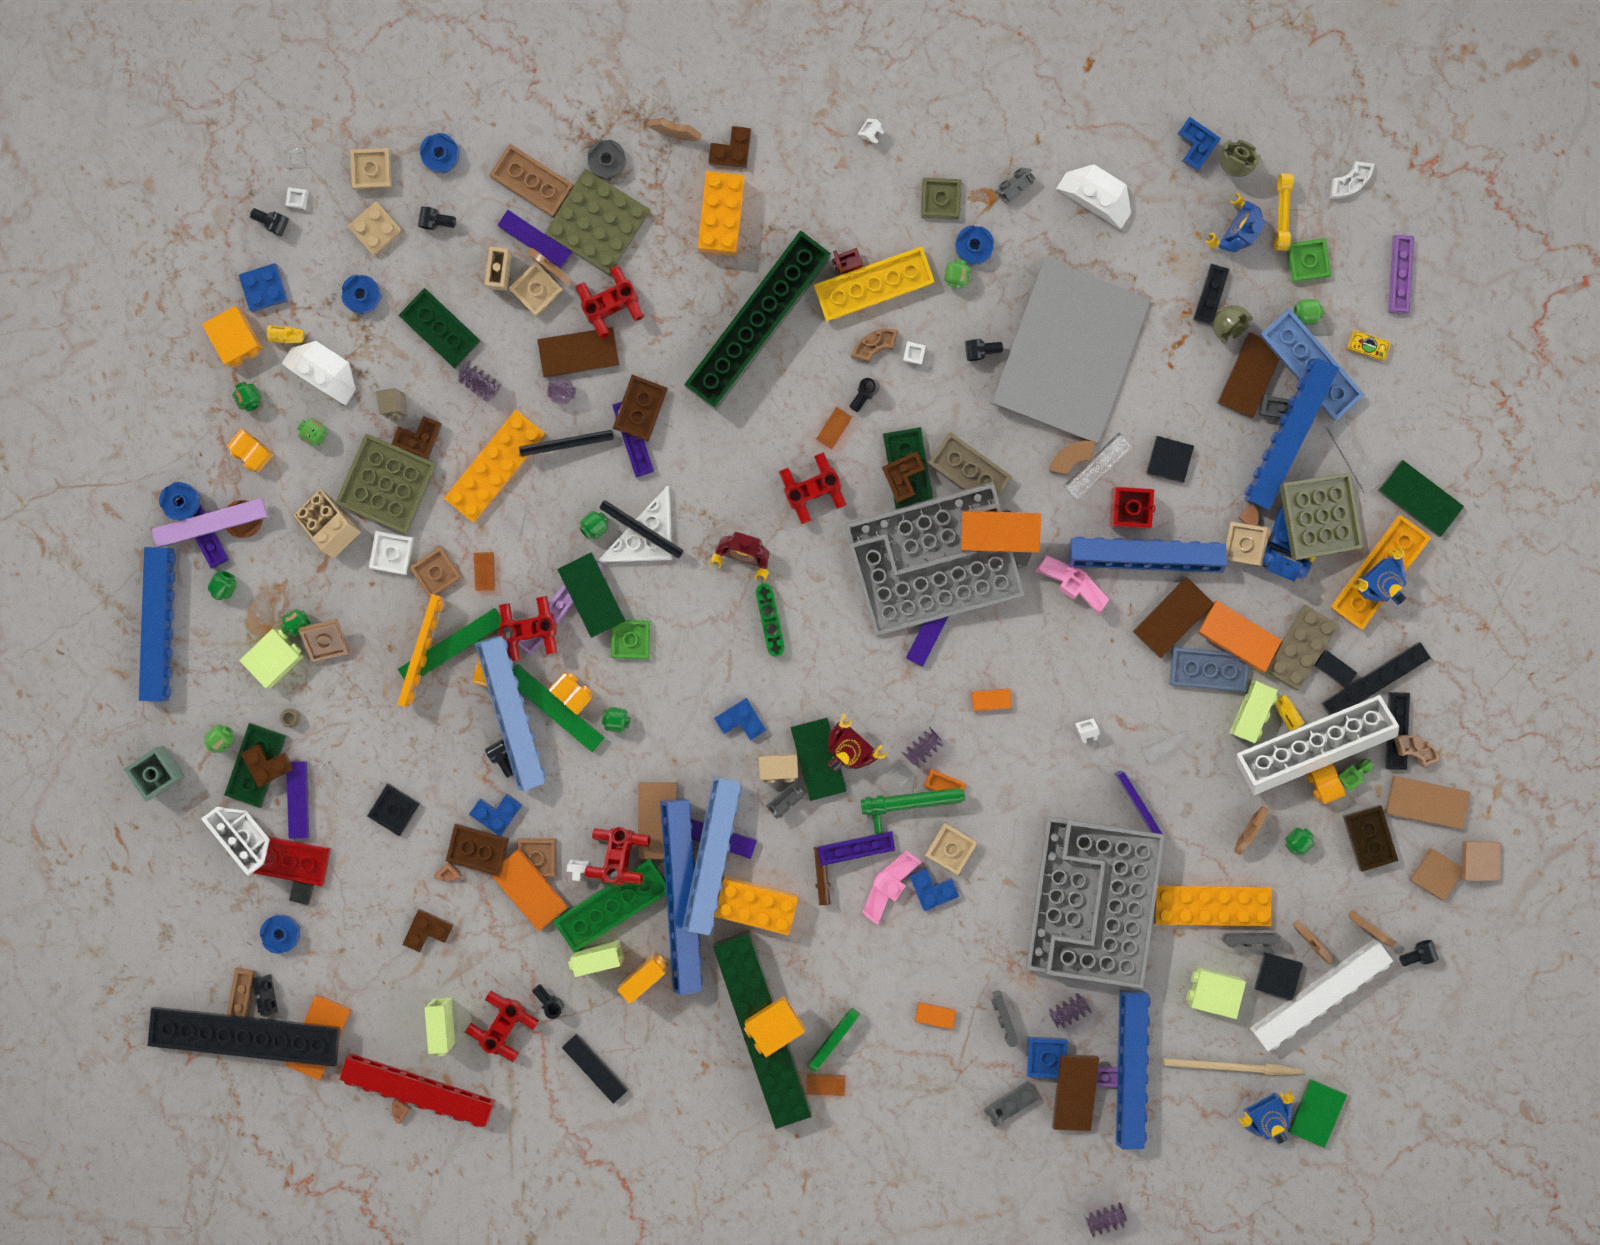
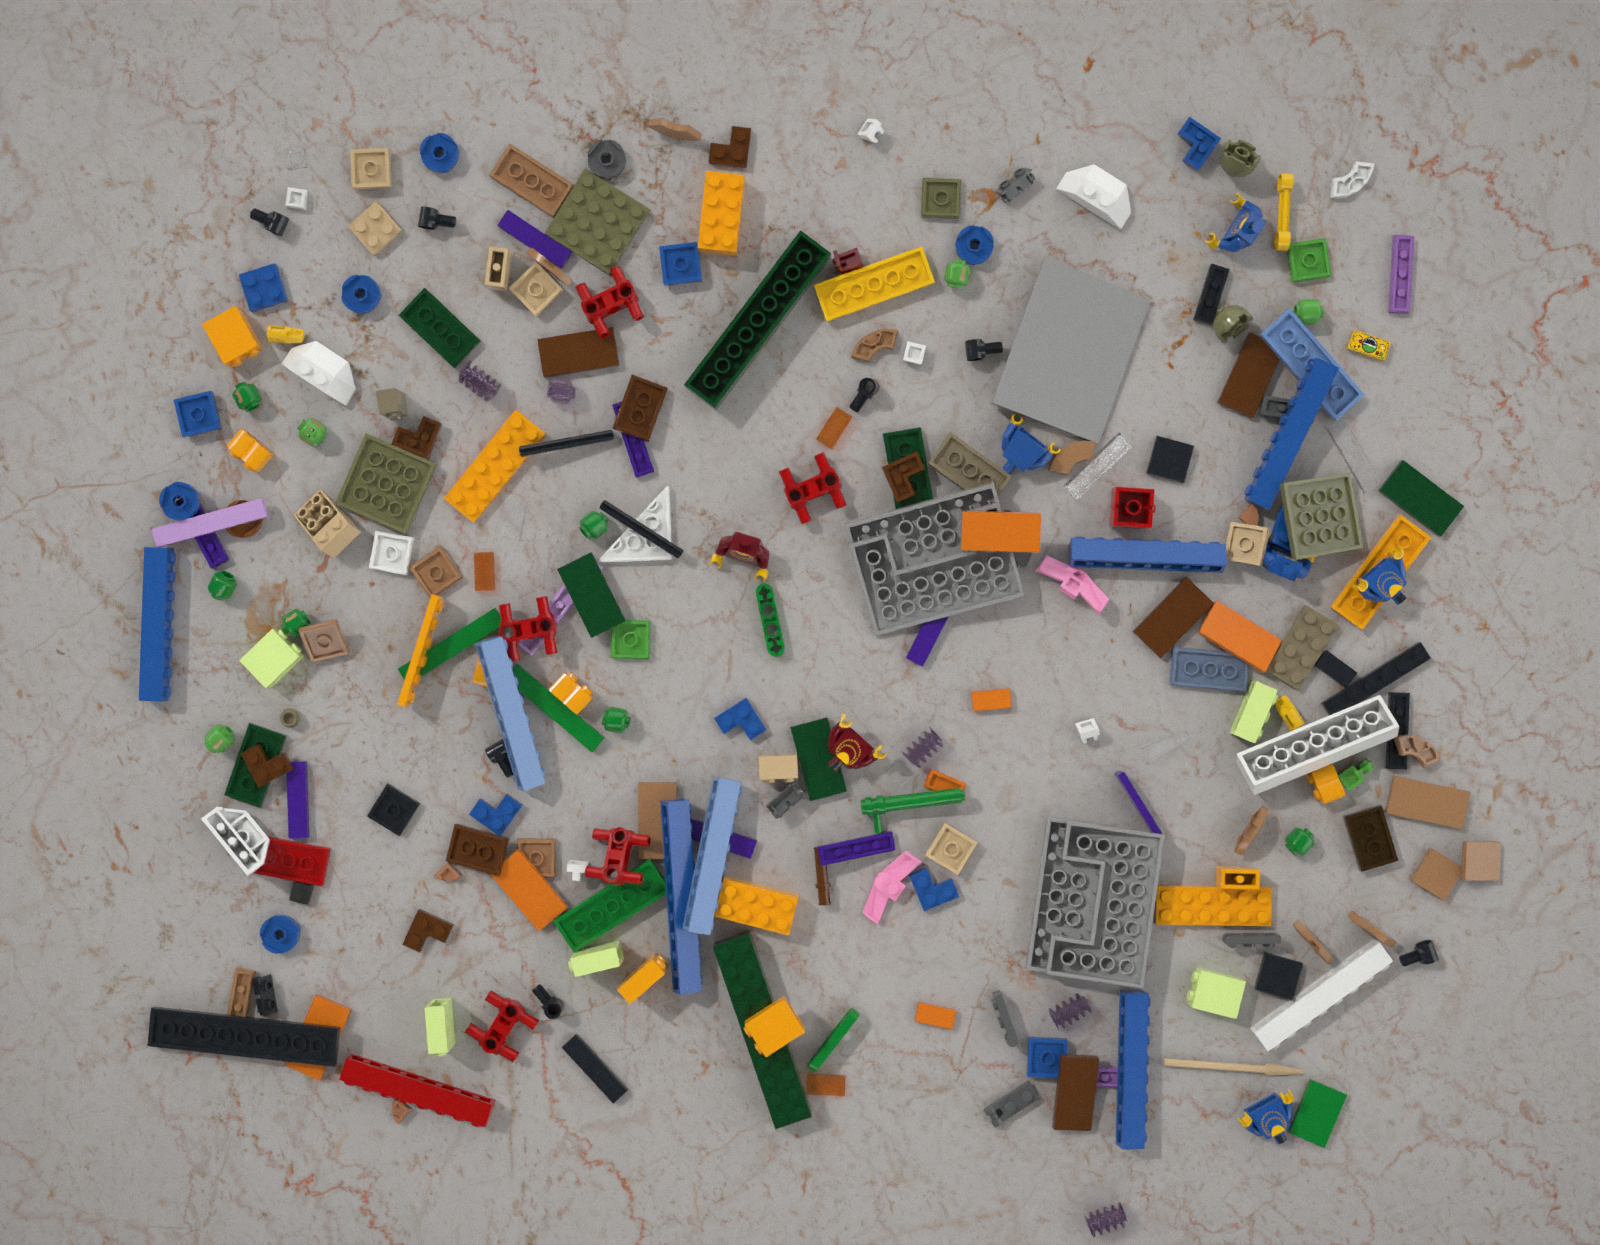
sand green brick [124,746,185,801] -> none
none -> blue plate [174,391,222,438]
none -> blue plate [659,242,702,286]
none -> blue torso [1001,413,1061,474]
none -> light orange brick [1215,866,1260,890]

